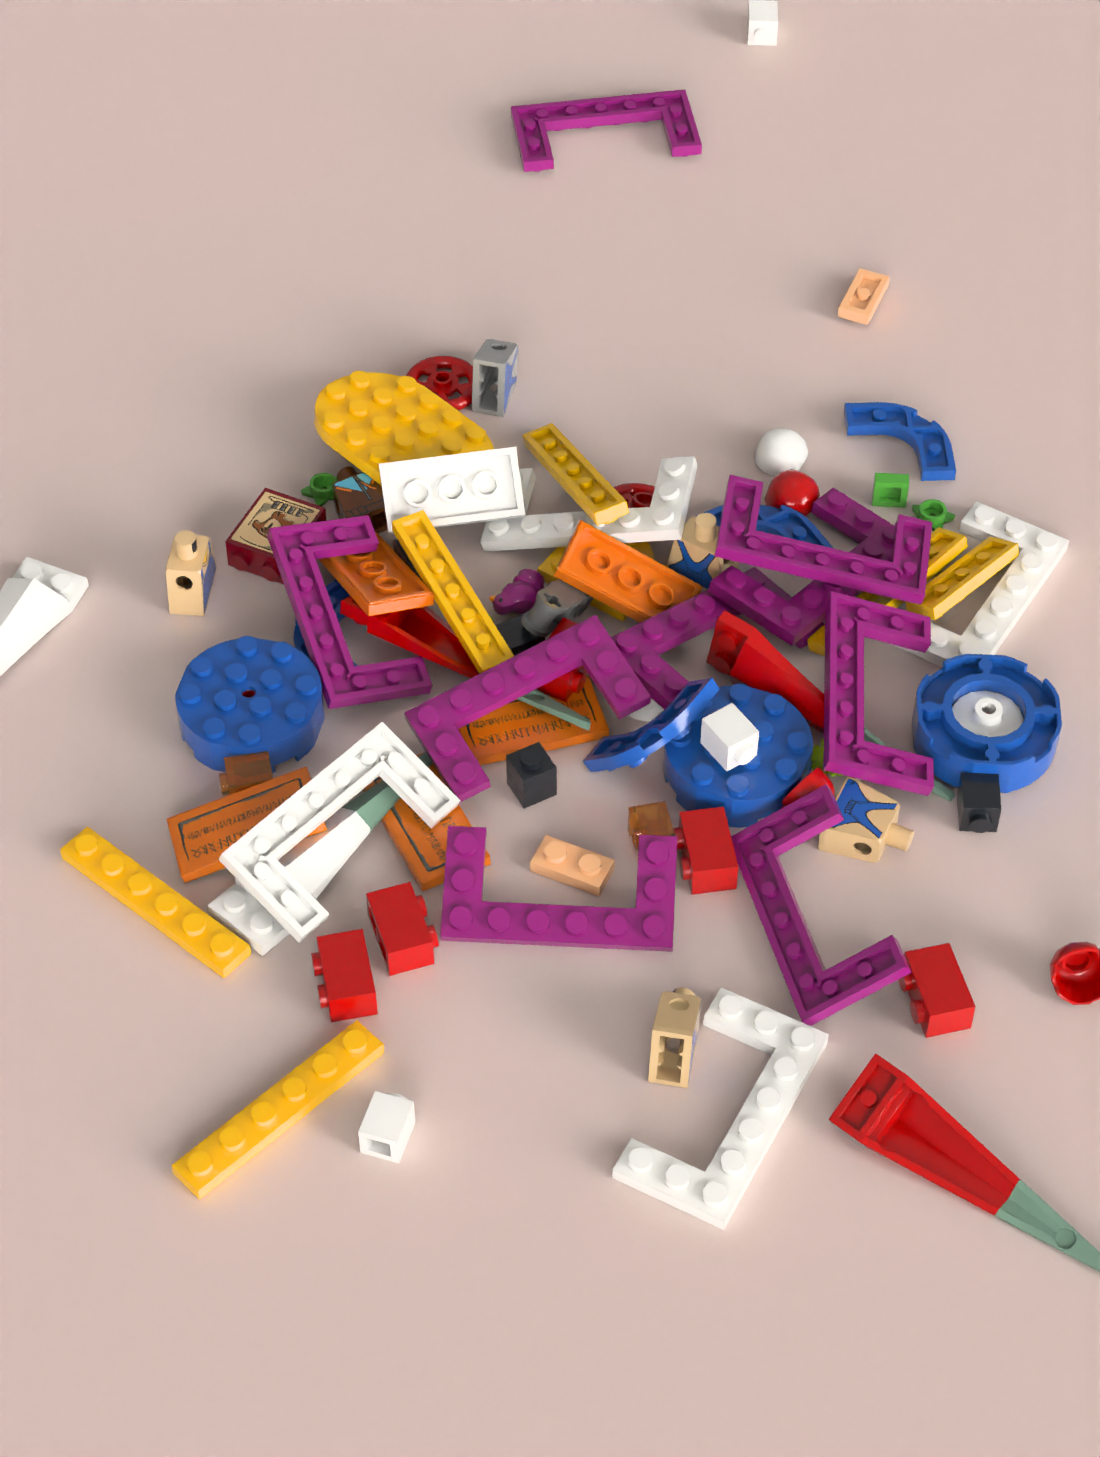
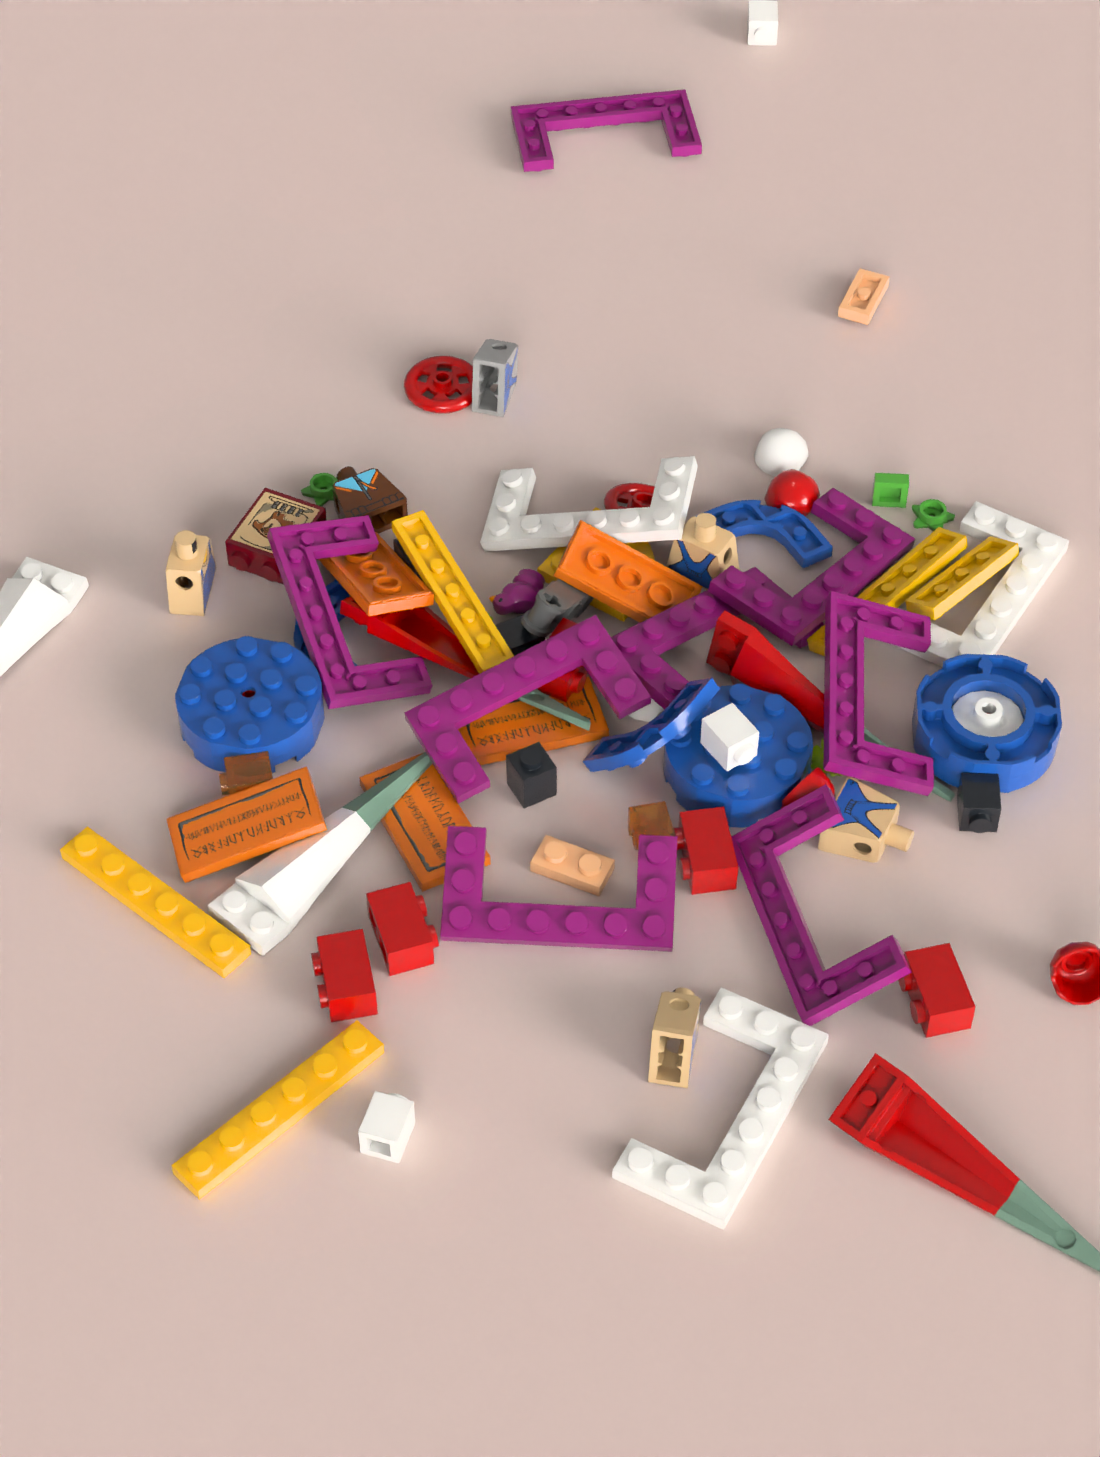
white plate [219,722,460,943] -> none
yellow plate [314,371,494,485] -> none
white plate [379,447,525,534] -> none
yellow plate [522,423,629,526] -> none
magenta plate [714,475,932,605] -> none
blue plate [844,402,956,481] -> none

